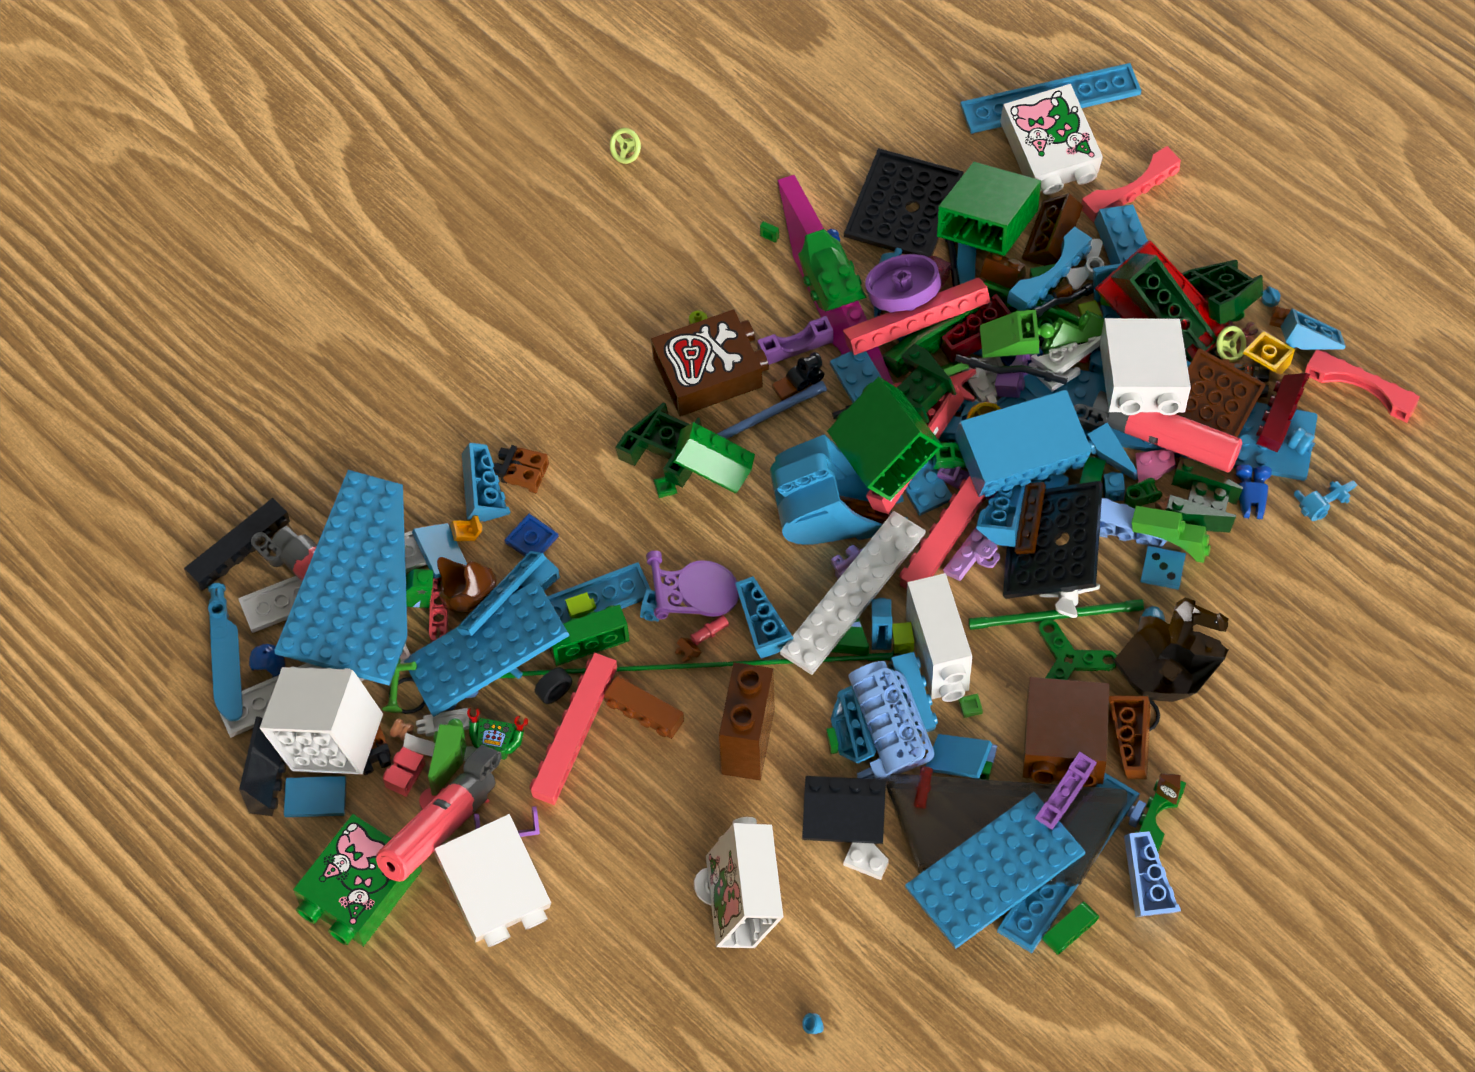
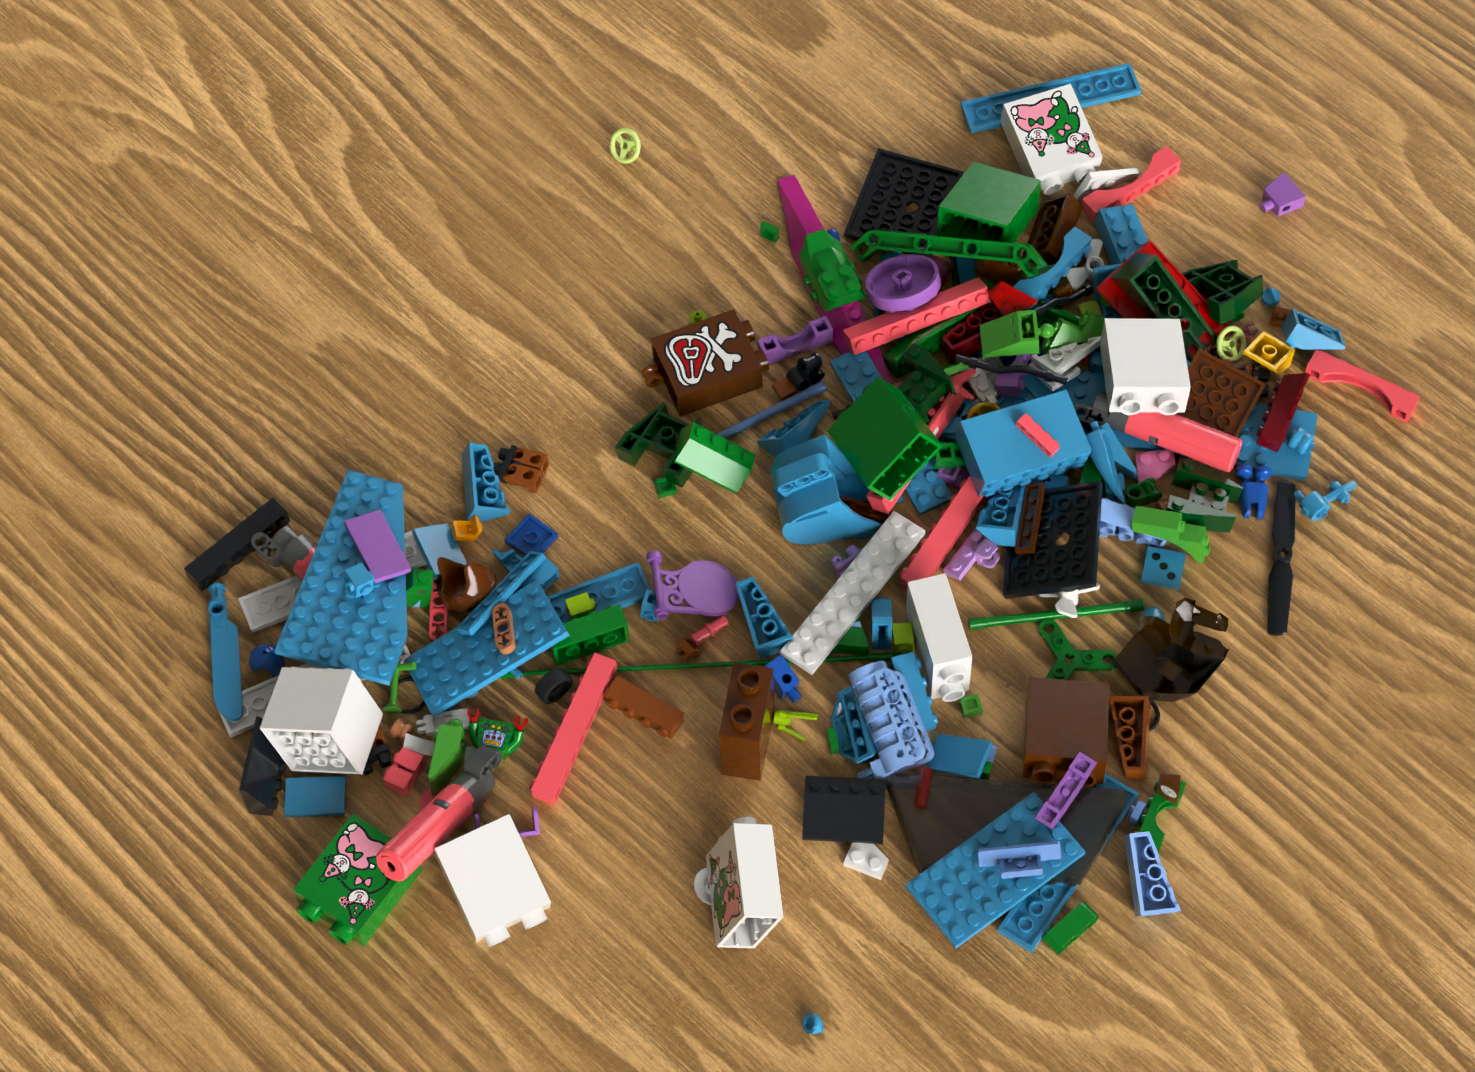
none -> medium lavender tile [344,510,411,584]
none -> dark azure brick [344,562,375,598]
none -> dark azure slope [492,549,523,573]
none -> nougat beam [492,603,516,655]
none -> dark orange wheel [641,364,664,387]
none -> dark azure wedge [757,400,830,457]
none -> blue torso [765,654,802,703]
none -> lime plant [773,709,819,741]
none -> green piece [851,229,1048,277]
none -> medium blue bracket [978,841,1061,879]
none -> red wing [987,281,1038,316]
none -> coral piece [1015,413,1060,458]
none -> white wing [1073,168,1139,201]
none -> dark azure piece [1086,421,1125,503]
none -> medium lavender torso [1259,173,1306,216]
none -> black piece [1267,480,1296,636]

